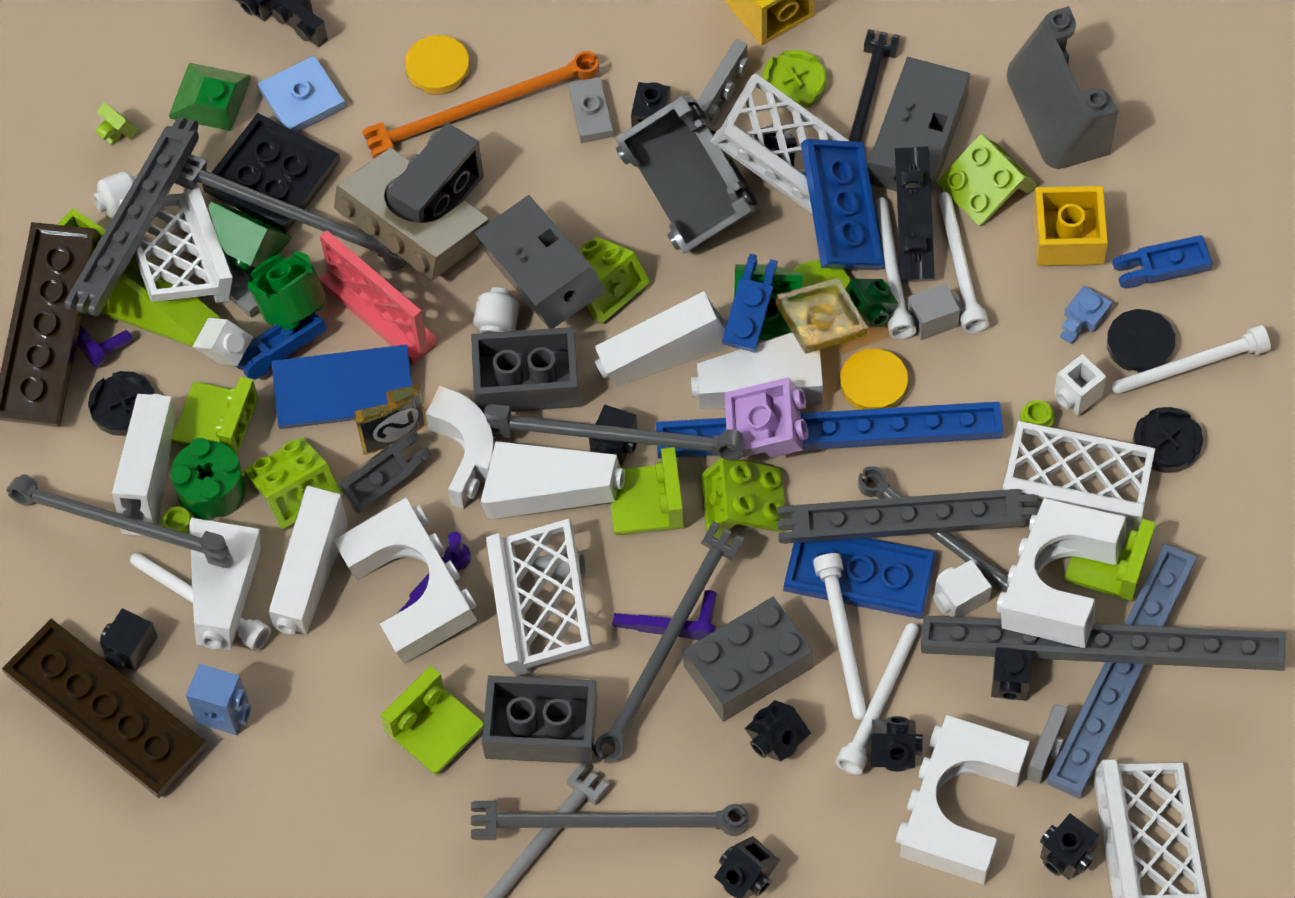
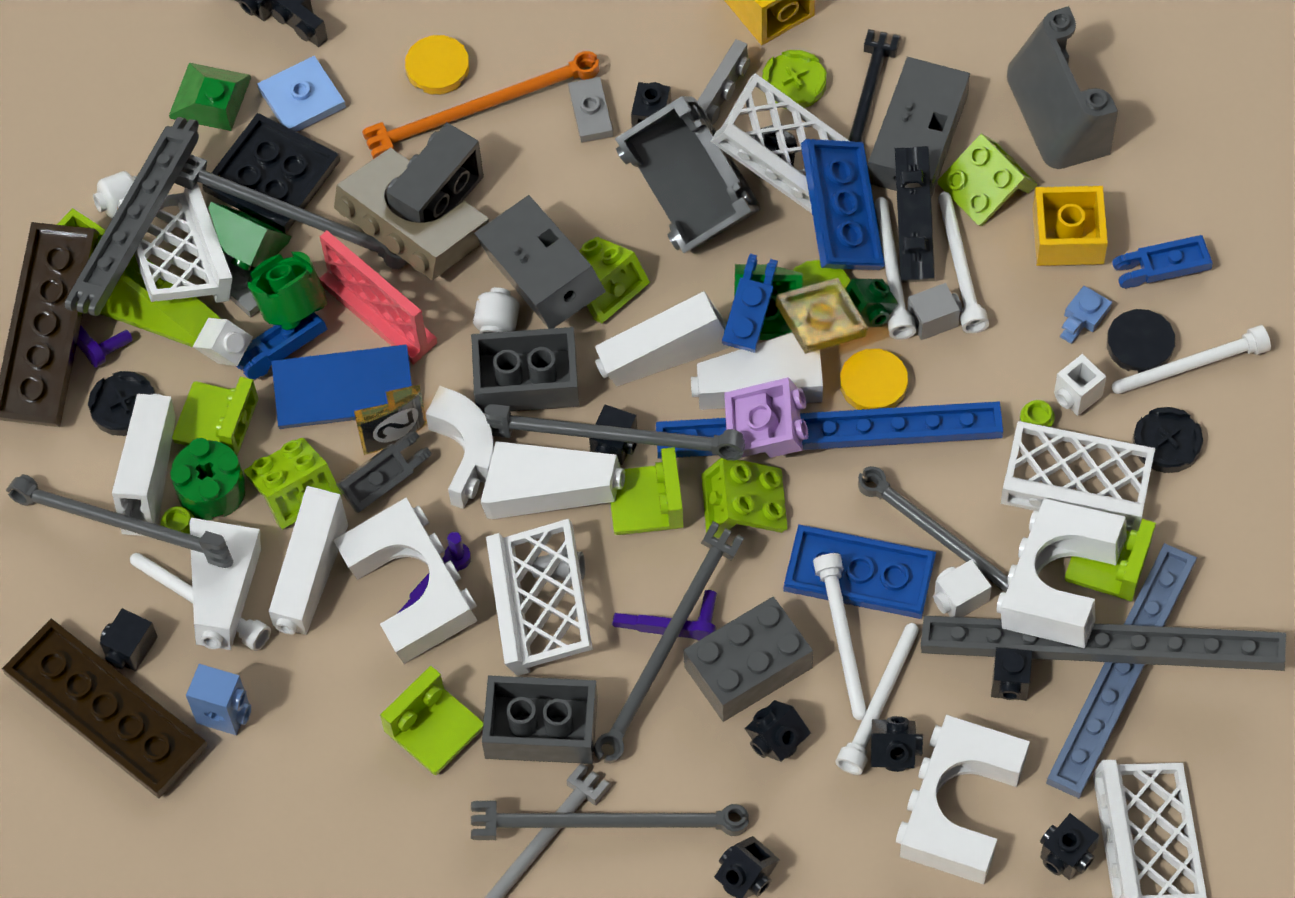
lime tile [95,102,139,145] -> none
dark grey hinge [776,489,1039,544] -> none
light grey plate [1027,704,1068,784] -> none

